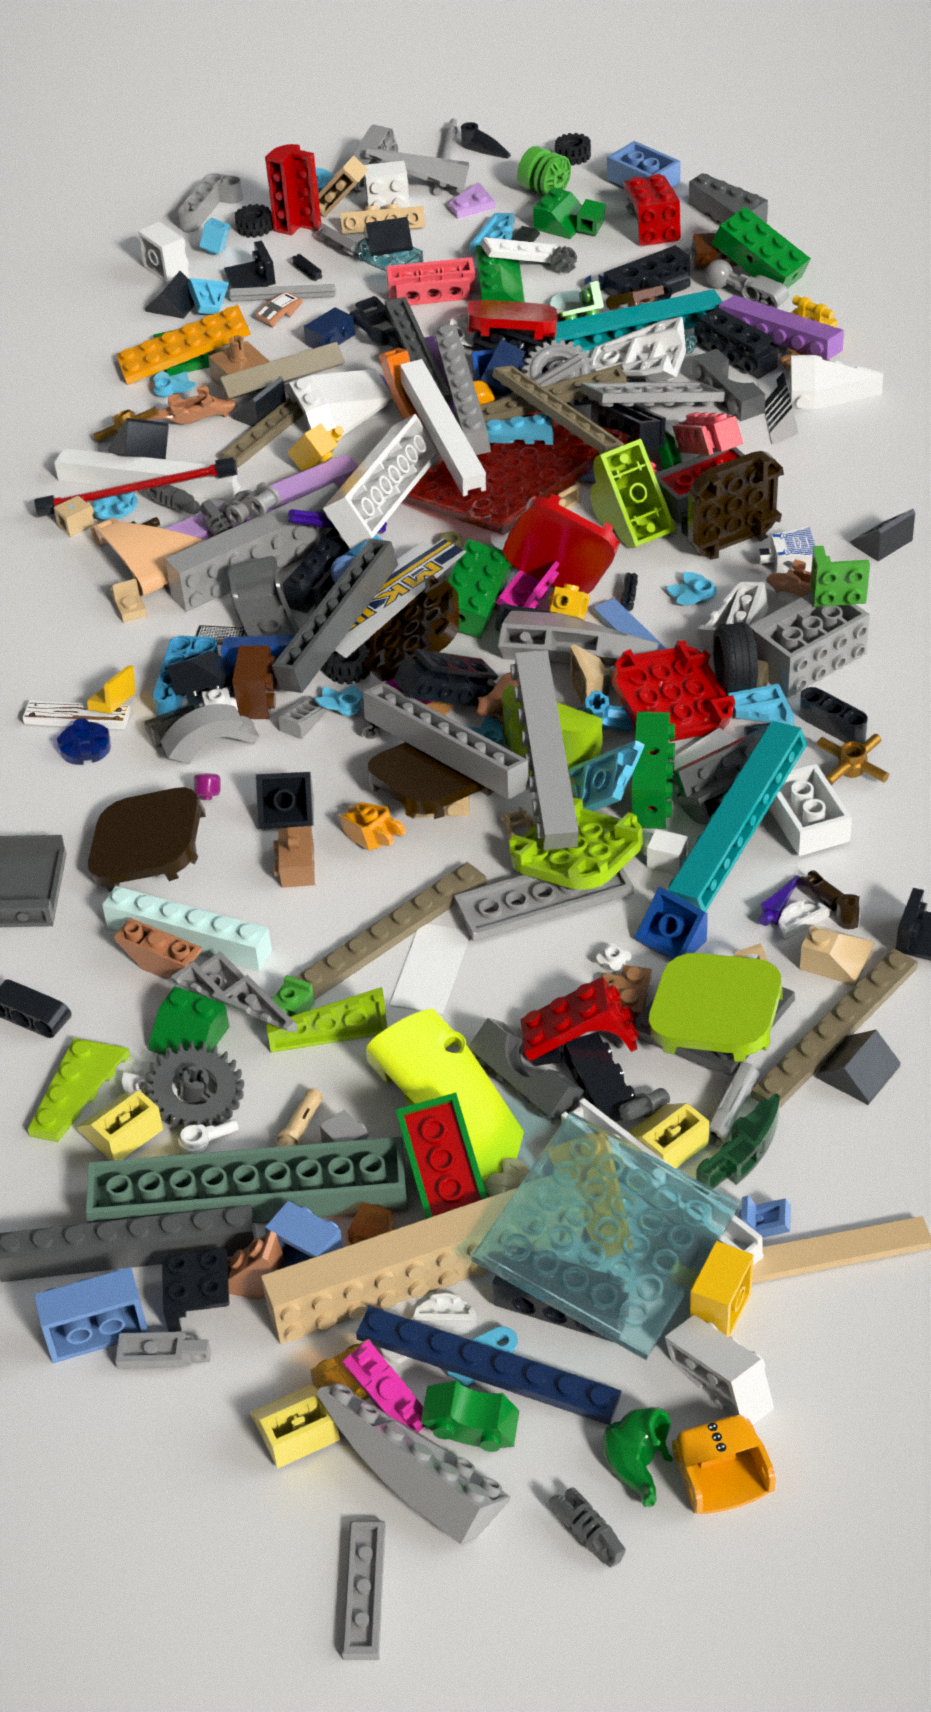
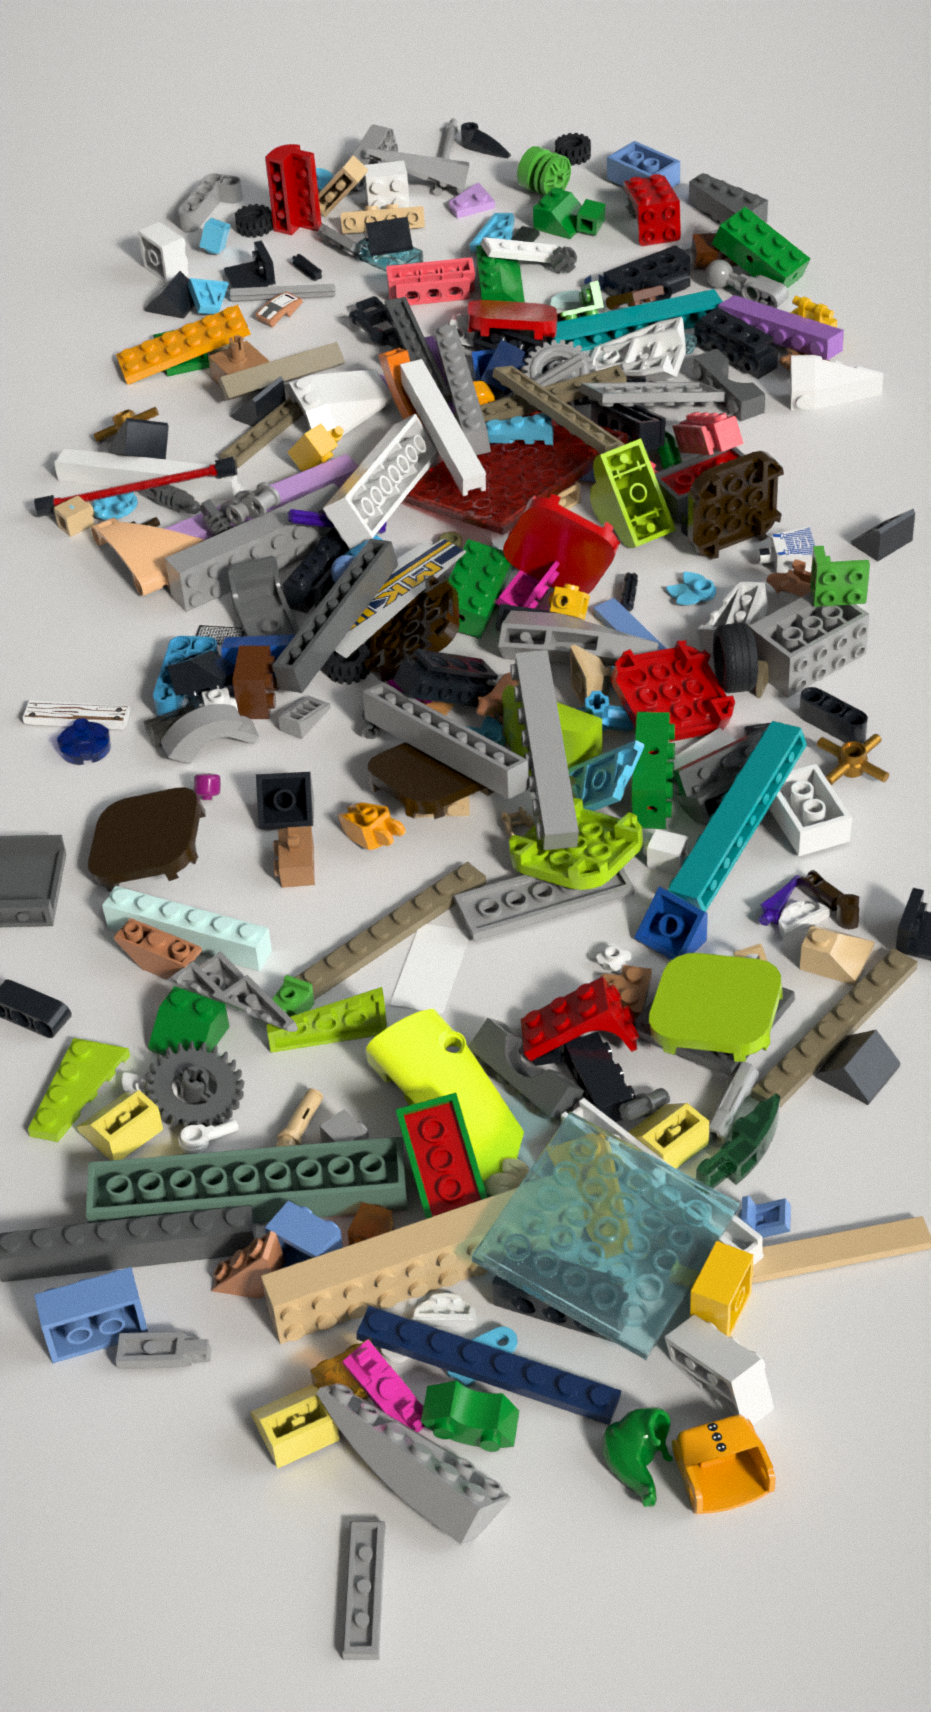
yellow panel [87,665,136,714] -> none
tan slope [110,579,147,623] -> none
nougat animal [149,385,237,424] -> none
medium azure plate [153,371,195,398] -> none
black bracket [162,1249,230,1332] -> none
dark blue brick [304,307,355,349] -> none
medium azure plate [315,685,363,716] -> none
dark grey hinge [549,1487,626,1568] -> none
medium azure wing [728,683,795,725] -> none
white sticker [758,371,799,444] -> none

